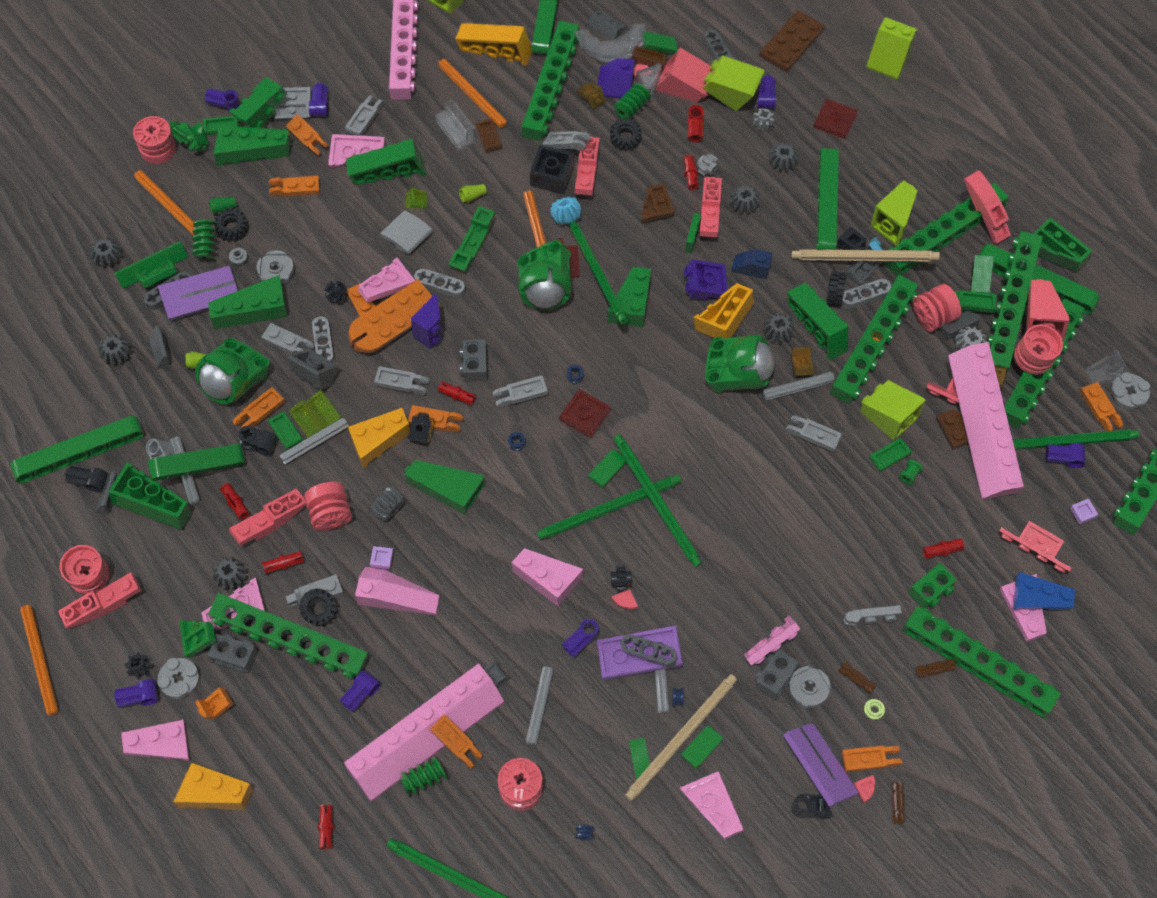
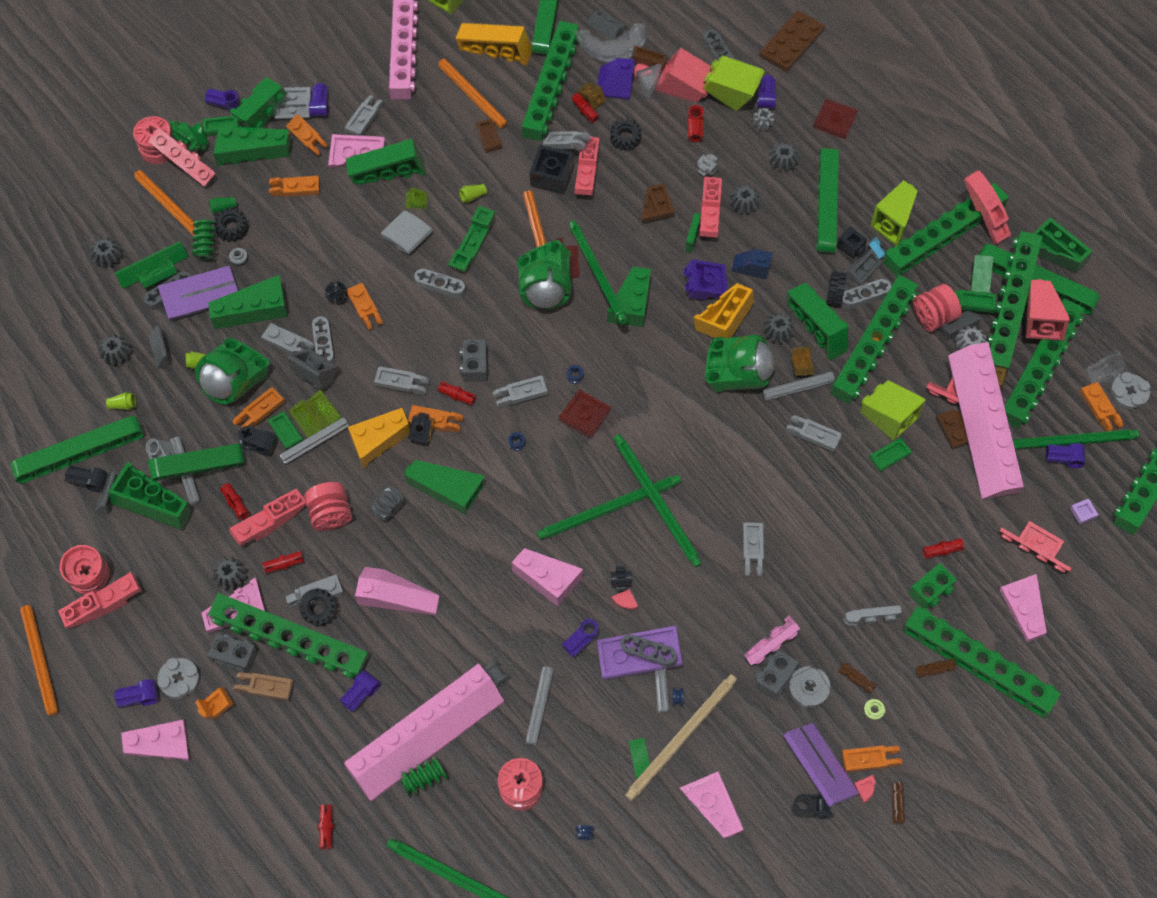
black gear [124,652,152,679] -> none
light orange wedge [174,763,254,810] -> none
green wing [179,620,215,658] -> none
light grey plate [257,251,294,284] -> none
orange plate [348,279,441,353] -> none
bright pink wing [358,258,415,303] -> none
lavender plate [370,546,394,570] -> none
dark purple slope [411,294,442,350] -> none
orange hinge [429,714,483,769] -> none
clear piece [435,99,477,151] -> none
medium azure gear [550,196,581,225] -> none
green tile [588,449,627,489] -> none
green piece [614,84,651,121] -> none
green tile [643,31,678,54] -> none
green tile [681,725,724,770] -> none
red pin [683,155,699,190] -> none
tan piece [792,249,940,262] -> none
lime slope [866,17,917,80] -> none
green bush [899,459,923,485] -> none
blue wing [1013,572,1075,610] -> none
coral wheel [1014,324,1063,374] -> none
none -> lime cone [106,391,136,410]
none -> coral bracket [148,128,215,186]
none -> medium nougat hinge [233,672,294,701]
none -> red axle [572,93,600,124]
none -> light grey hinge [743,522,764,576]

